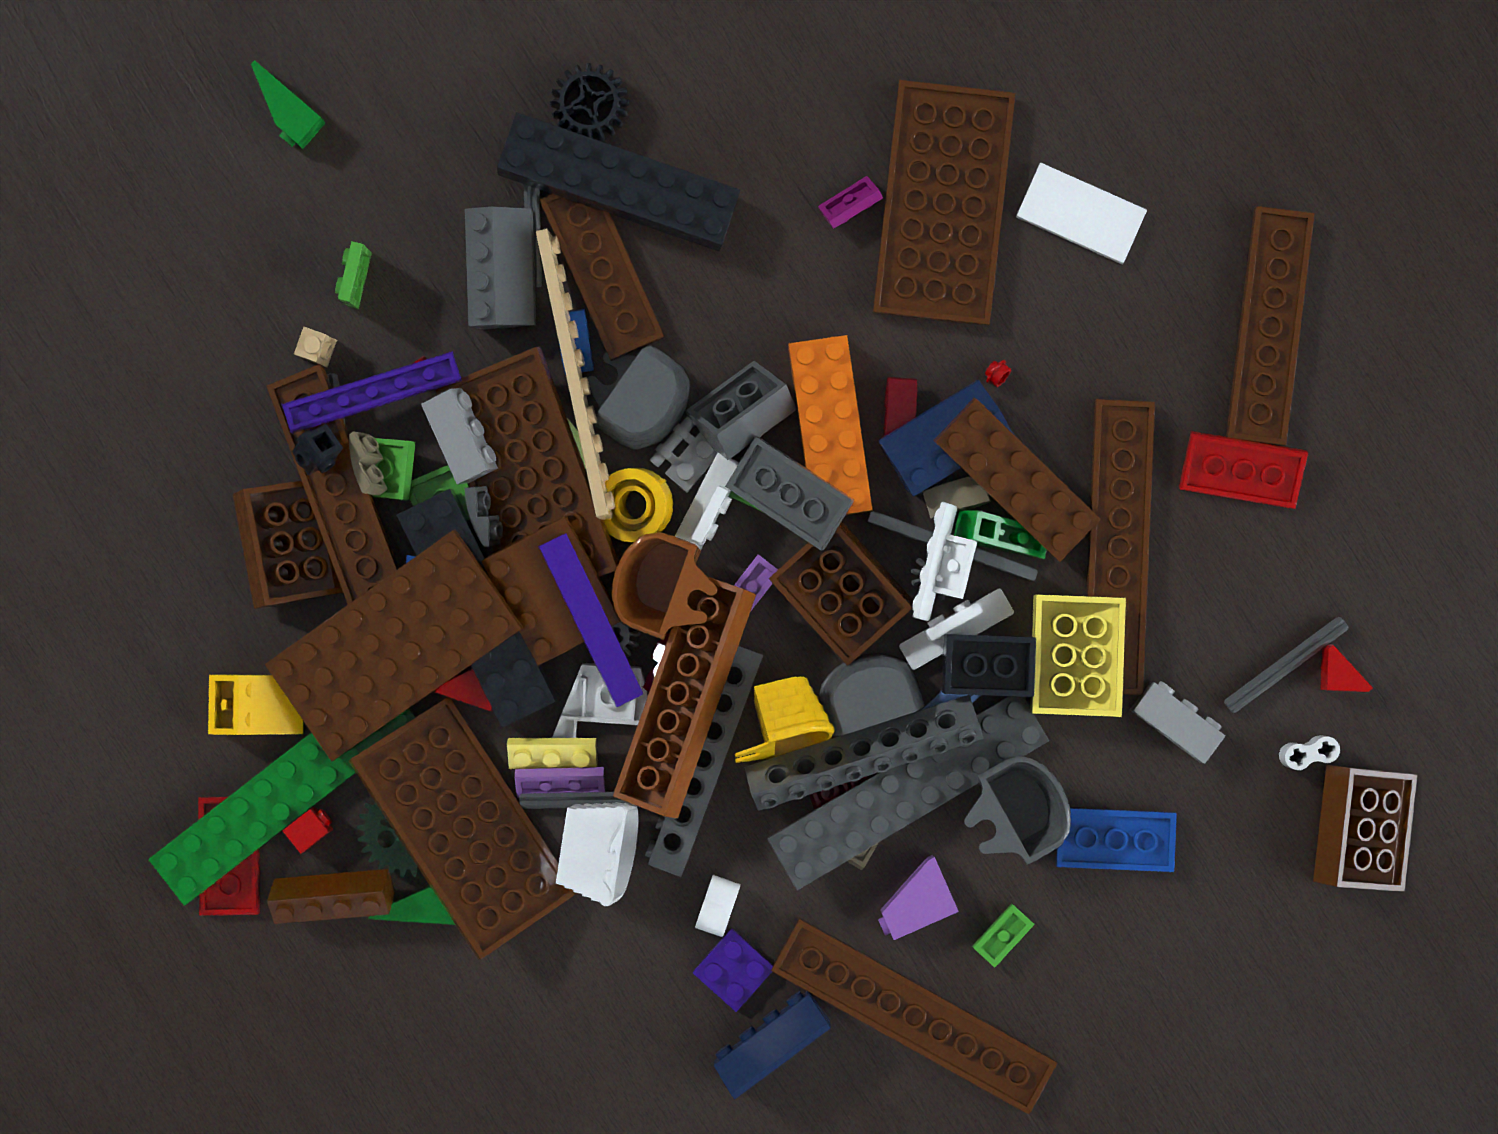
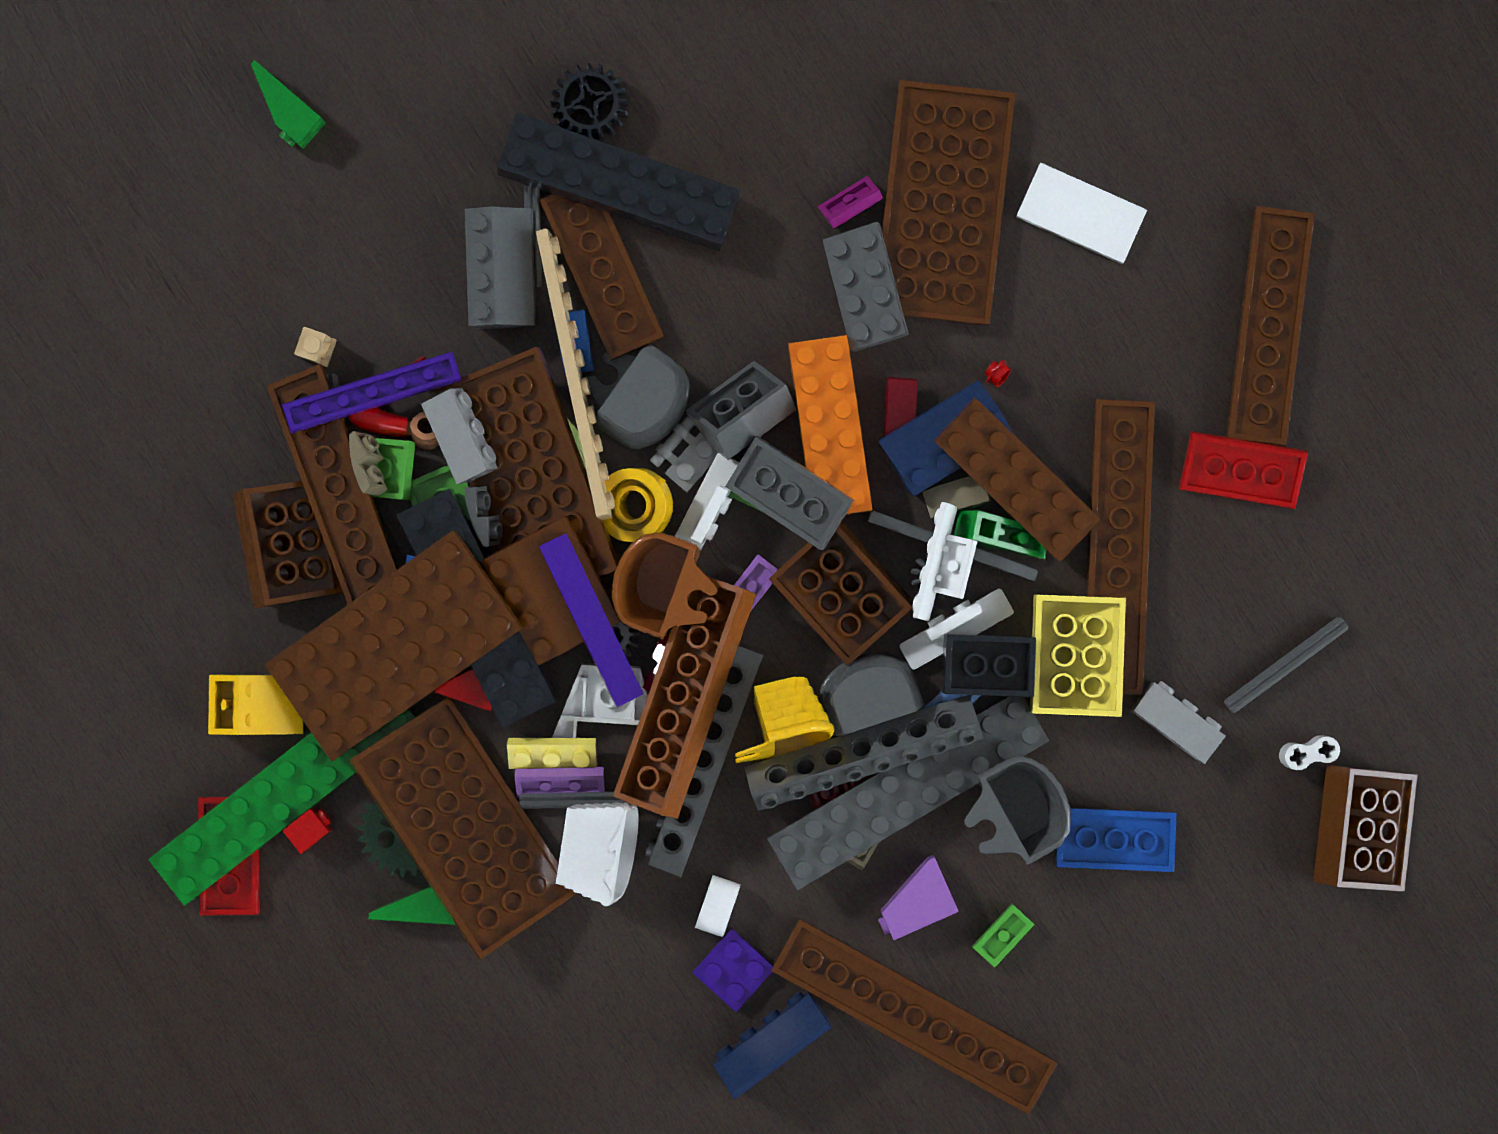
reddish brown brick [267,869,395,924] -> none
black brick [292,424,343,476] -> none
bright green plate [335,241,372,309] -> none
red slope [1320,644,1373,692] -> none
none -> red piece [347,407,439,450]
none -> dark grey plate [822,222,909,352]

